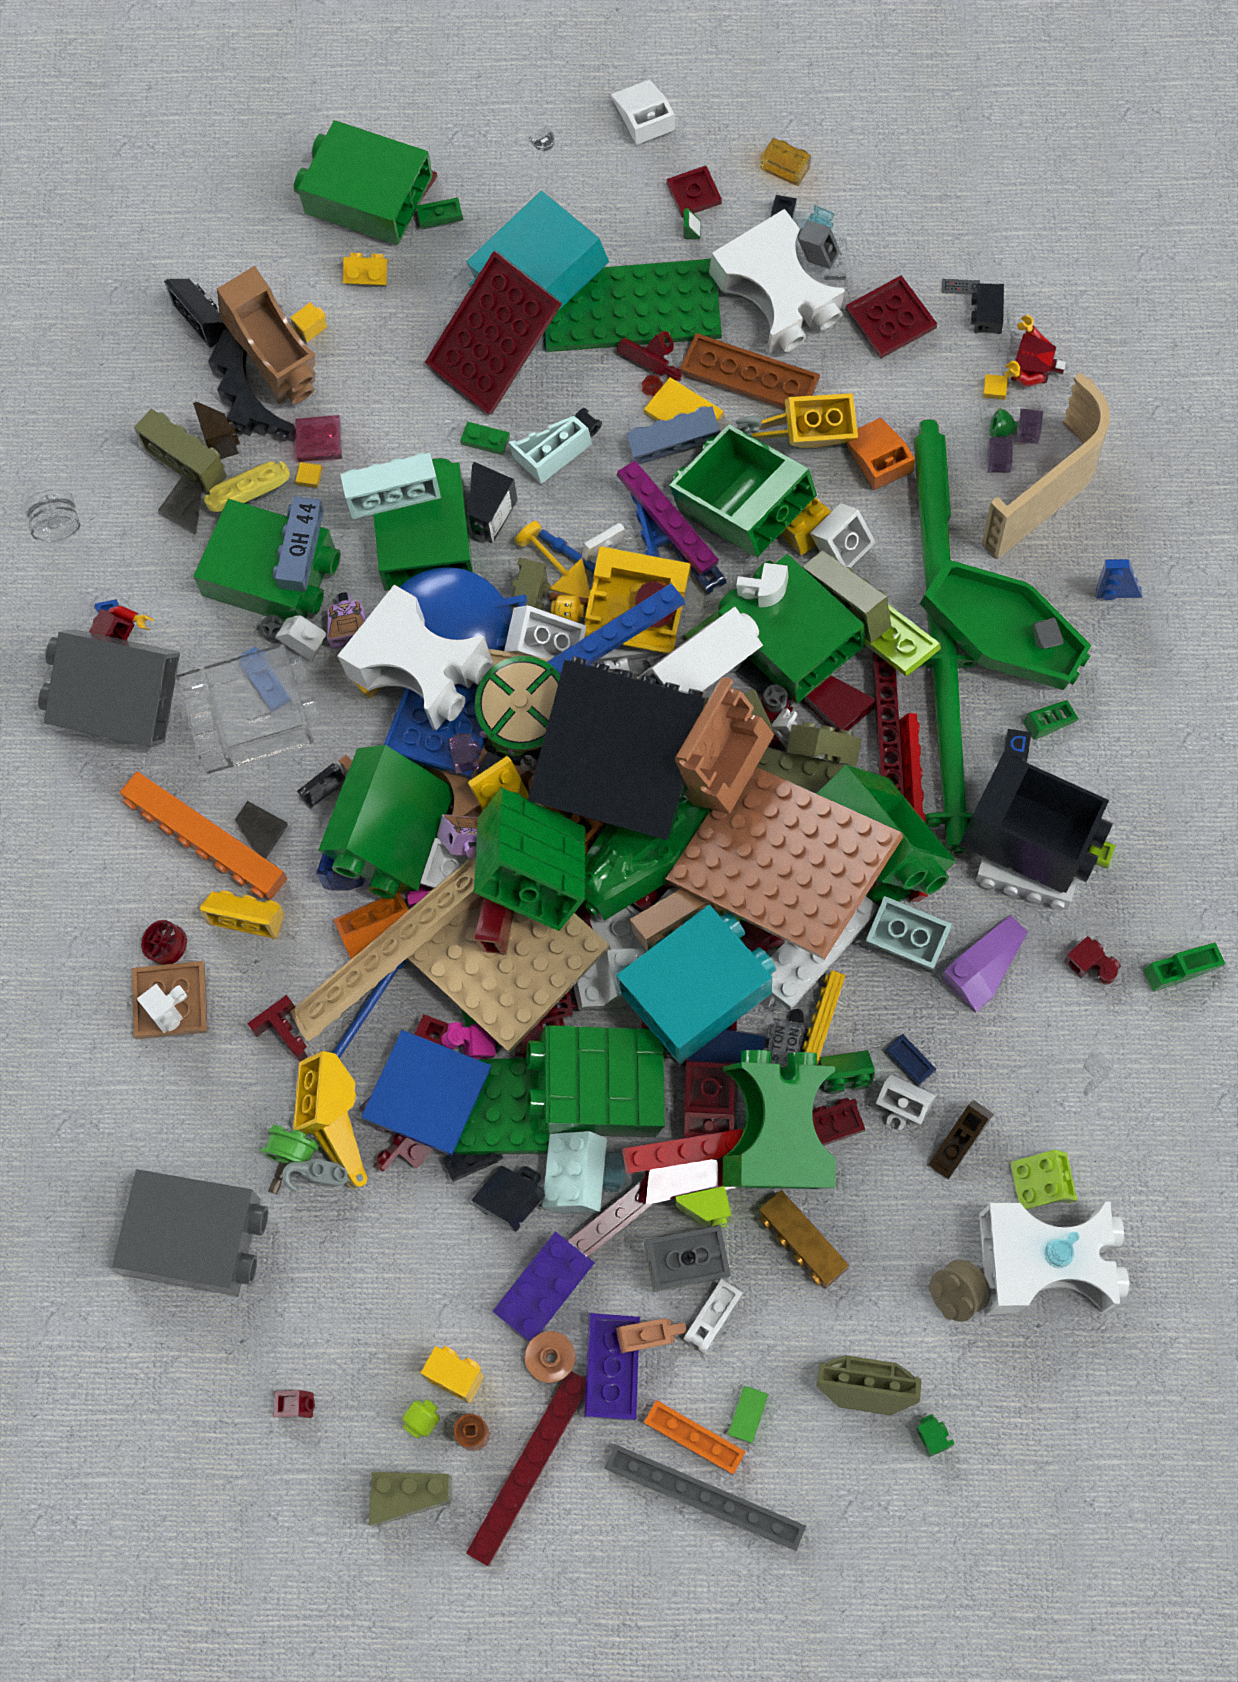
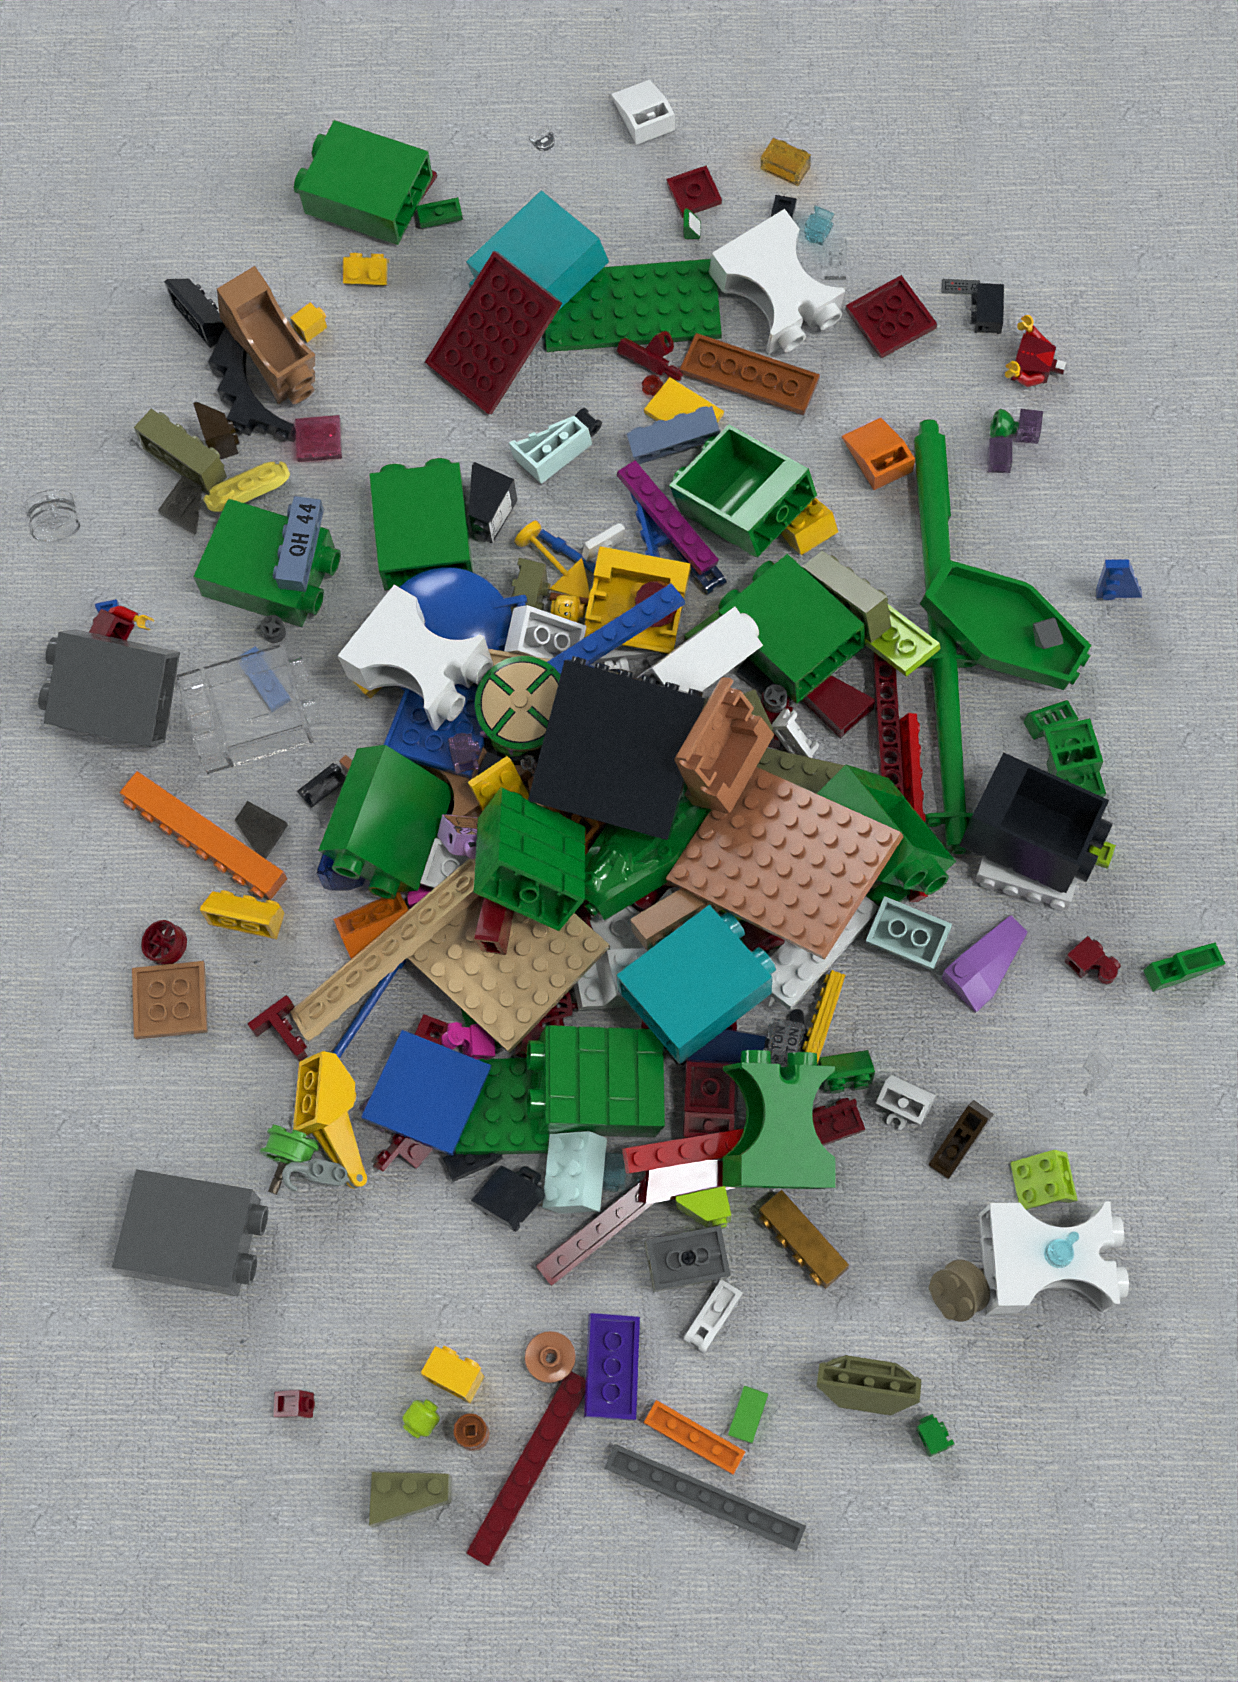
white brick [137,984,188,1033] -> none
white torso [275,615,327,661] -> none
yellow tile [295,462,323,488] -> none
torso [327,592,367,649] -> none
light aqua brick [340,453,441,519] -> none
green plate [460,421,510,455] -> none
dark purple plate [492,1231,595,1341] -> none
nougat hinge [616,1318,687,1354] -> none
yellow slope [735,393,858,448] -> none
white brick [736,563,789,607] -> none
olive wedge [787,721,862,766] -> none
dark grey brick [797,220,840,269] -> none
white brick [810,503,876,568] -> none
dark blue tile [885,1034,937,1087] -> none
tan panel [982,372,1110,559] -> none
yellow tile [983,374,1008,400] -> none
black brick [1003,729,1031,762] -> none
none -> green bracket [1043,718,1106,797]

